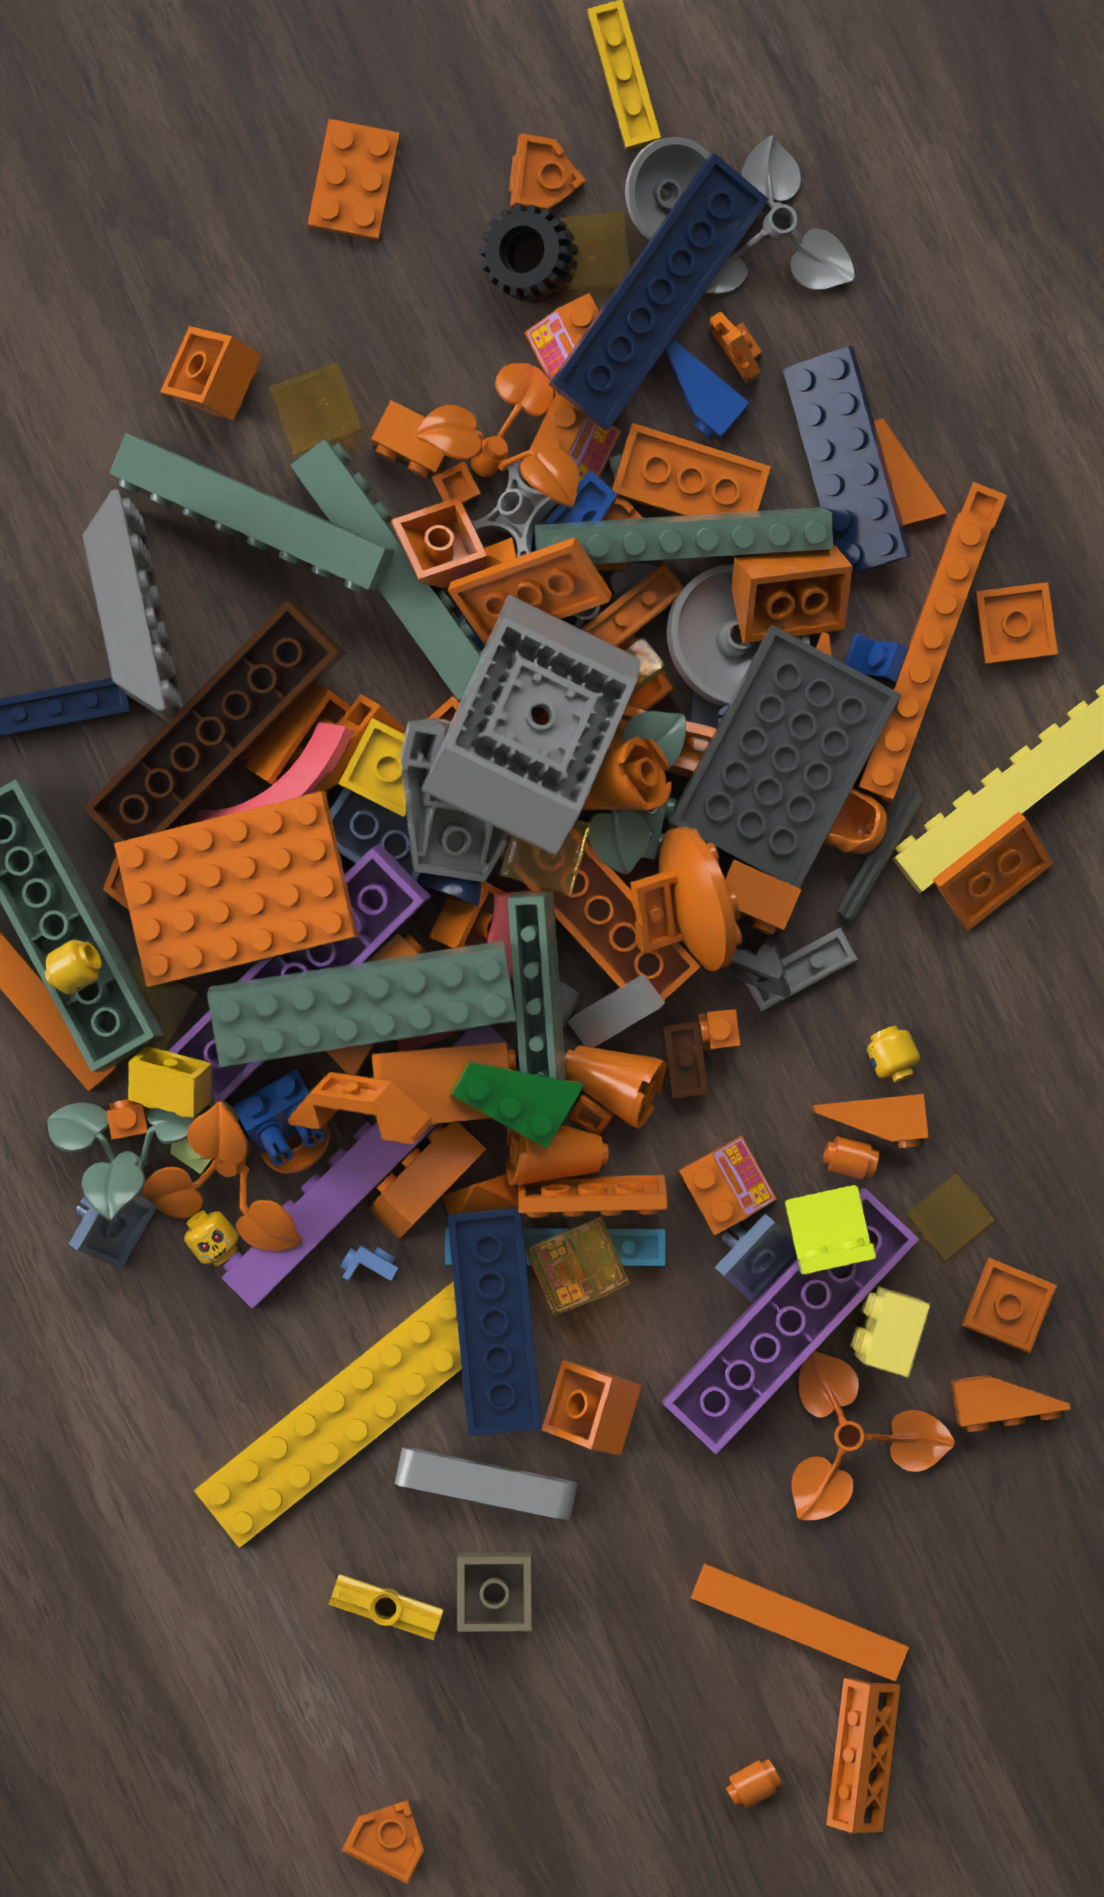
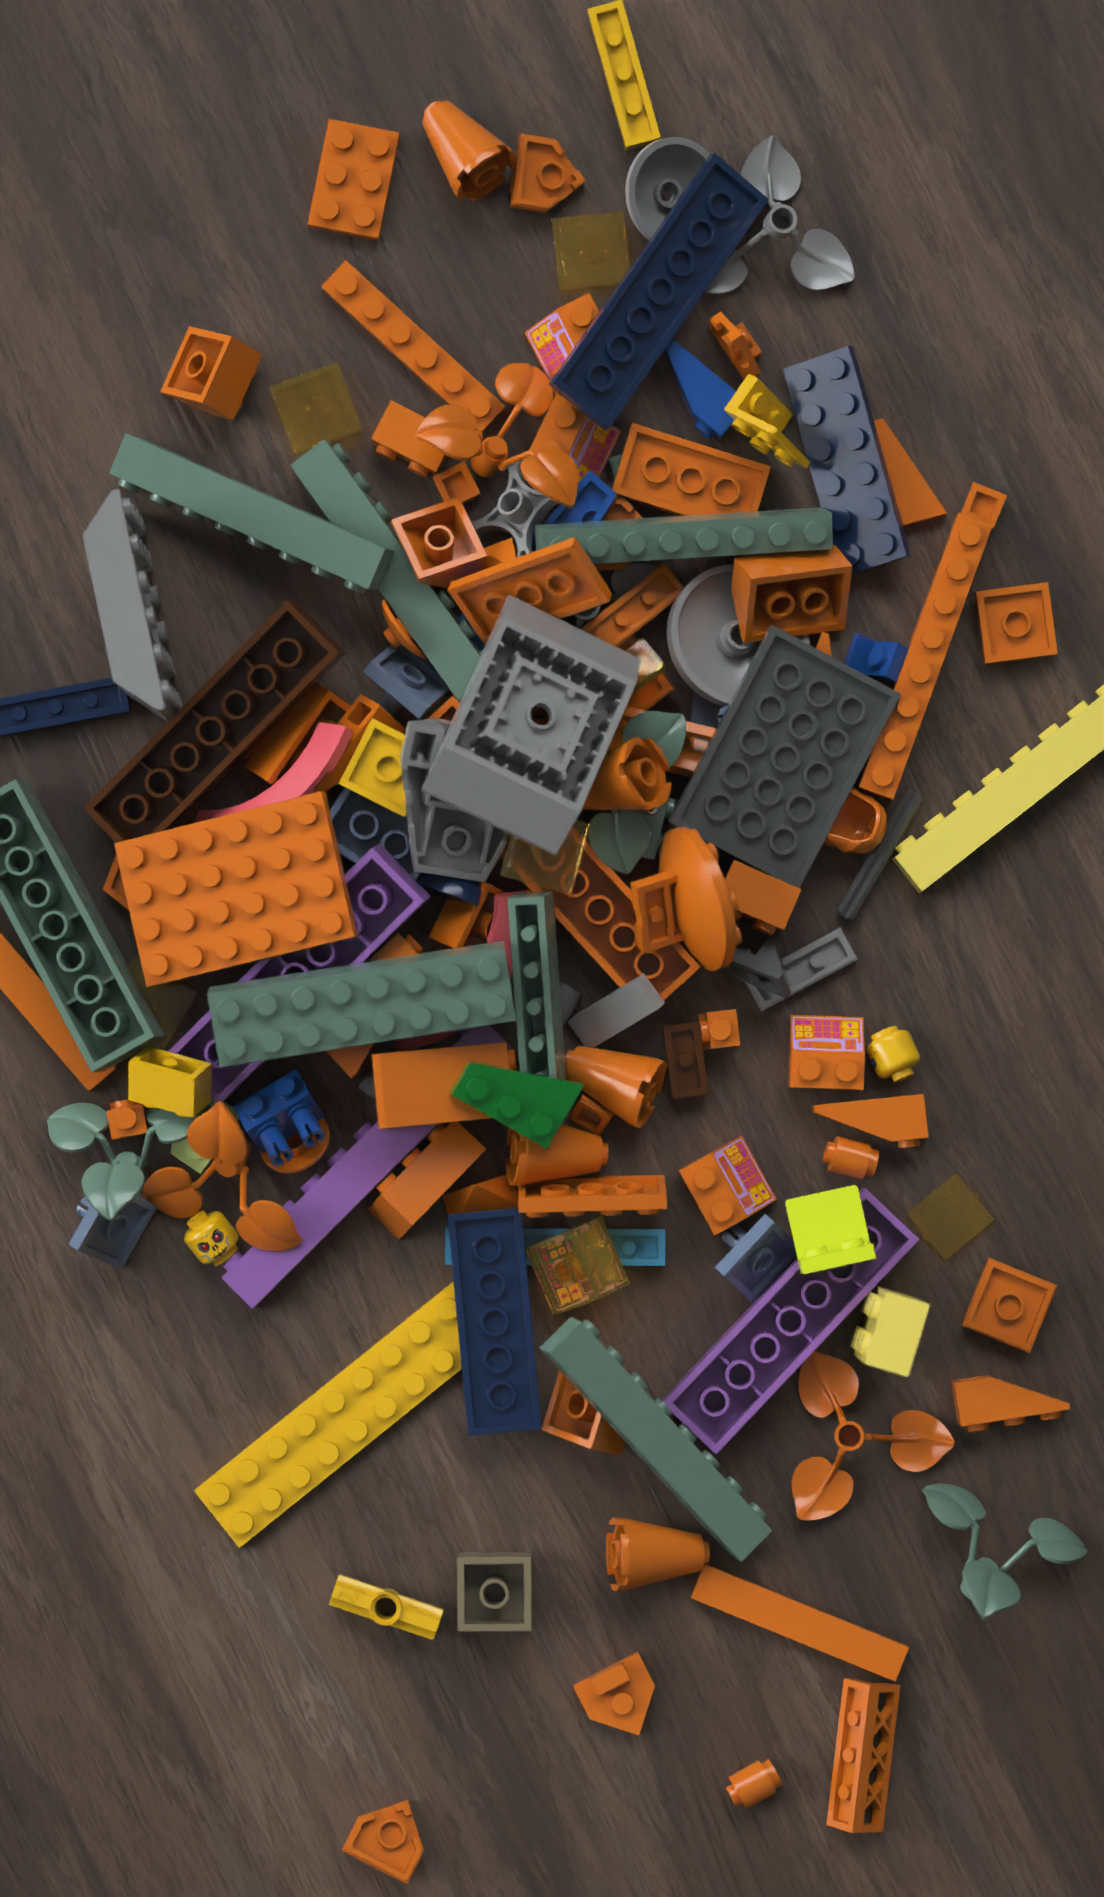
yellow head [45,939,102,995] -> none
orange slope [288,1072,433,1144] -> none
medium blue bracket [340,1245,399,1281] -> none
light grey beam [395,1447,578,1520] -> none
black tyre [479,205,578,303] -> none
orange plate [933,812,1053,931] -> none
none -> orange plate [321,260,506,433]
none -> sand blue tile [363,645,451,719]
none -> orange dish [381,598,427,659]
none -> orange cone [422,101,516,202]
none -> sand green brick [540,1317,772,1562]
none -> orange plate [573,1651,655,1735]
none -> orange cone [606,1517,710,1592]
none -> yellow bracket [724,374,811,469]
none -> orange slope [788,1015,865,1090]
none -> sand green plant [922,1484,1087,1620]

